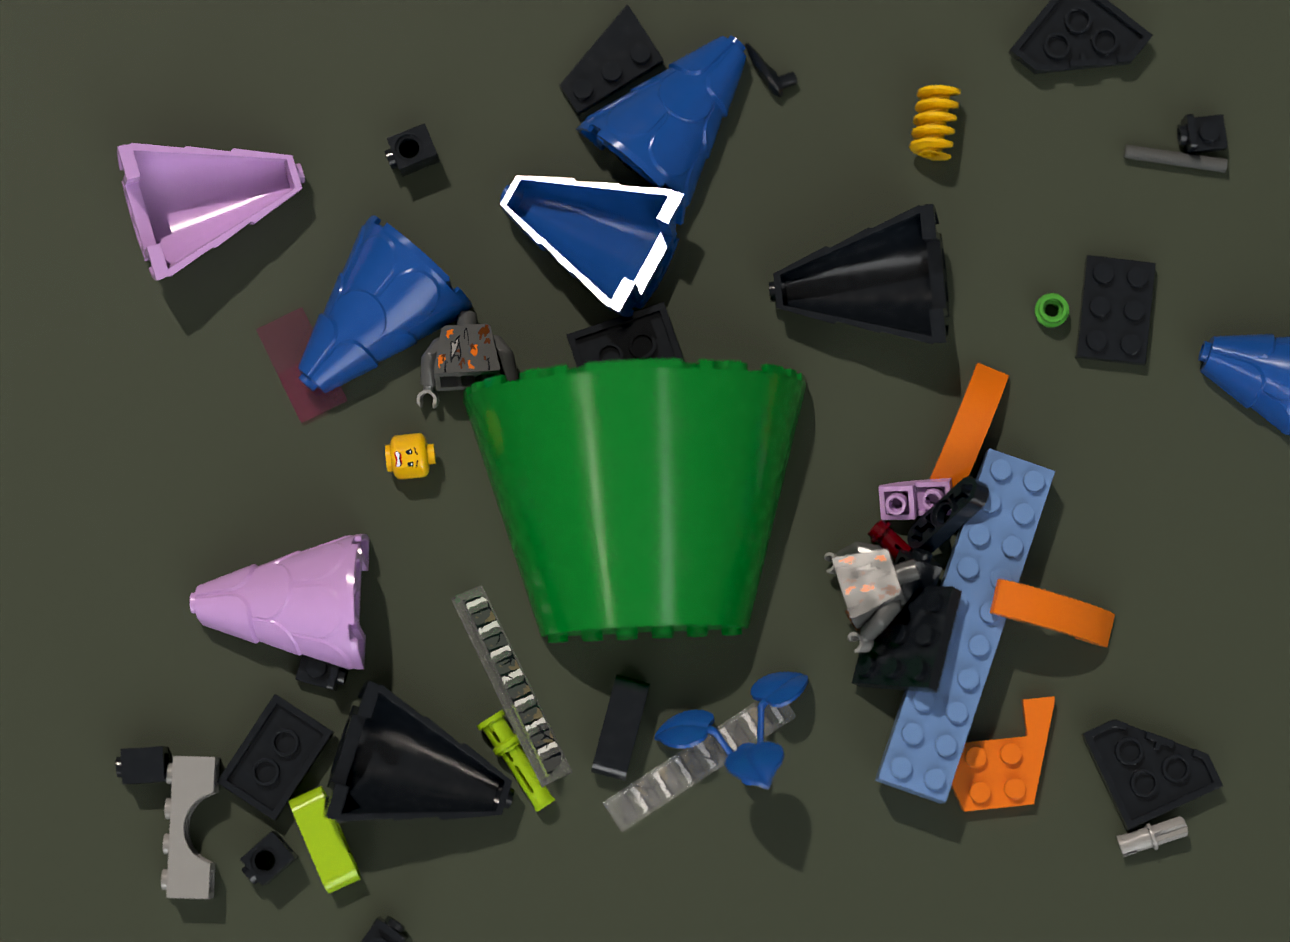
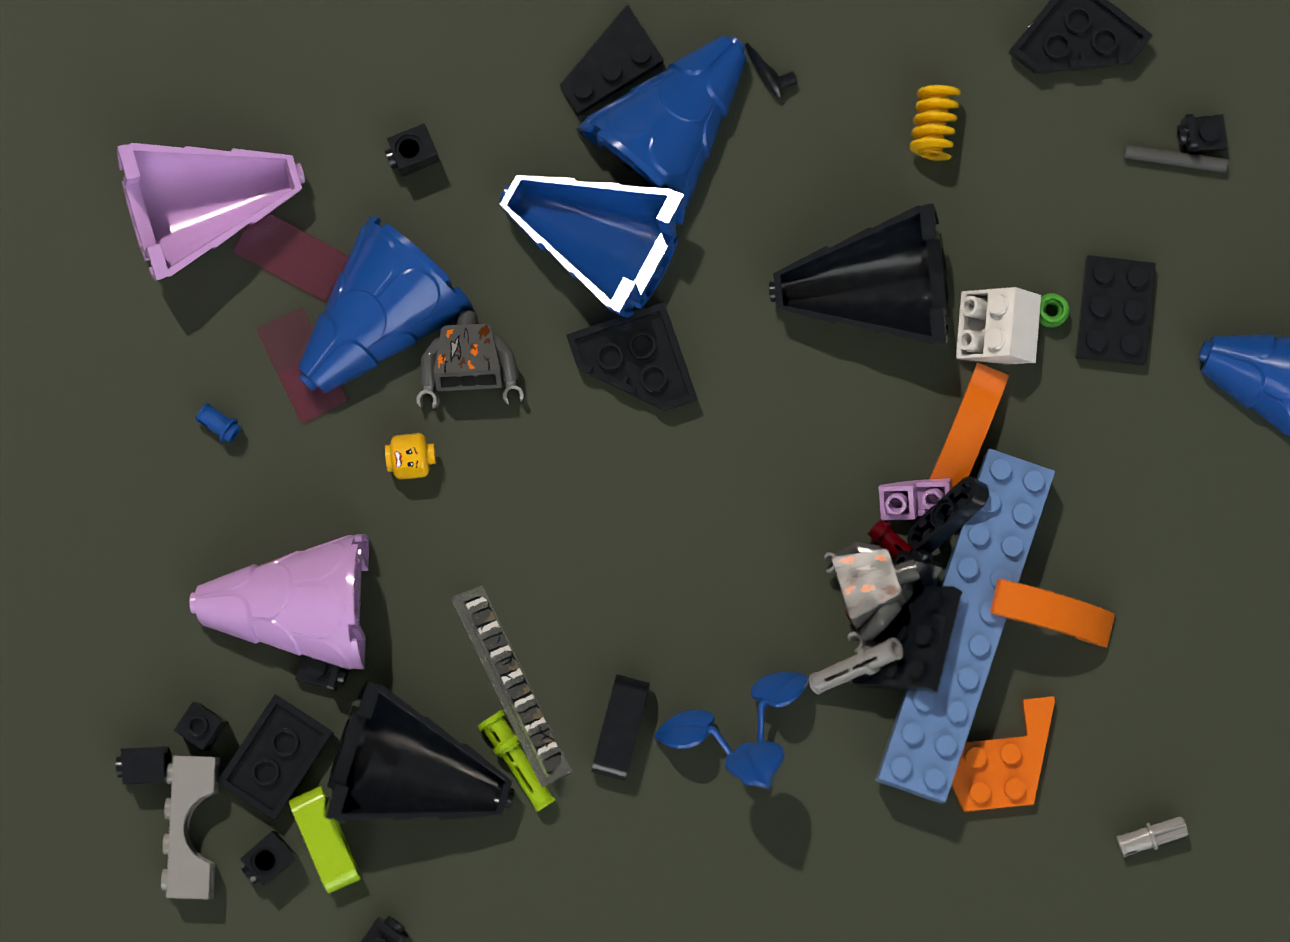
green cone [463,359,806,643] -> none
clear tile [603,701,797,832] -> none
black plate [1081,719,1223,830] -> none
none -> black brick [173,701,228,751]
none -> blue pin [195,403,242,443]
none -> clear pink piece [233,214,349,301]
none -> light grey pin [809,638,903,694]
none -> white slope [956,287,1041,364]

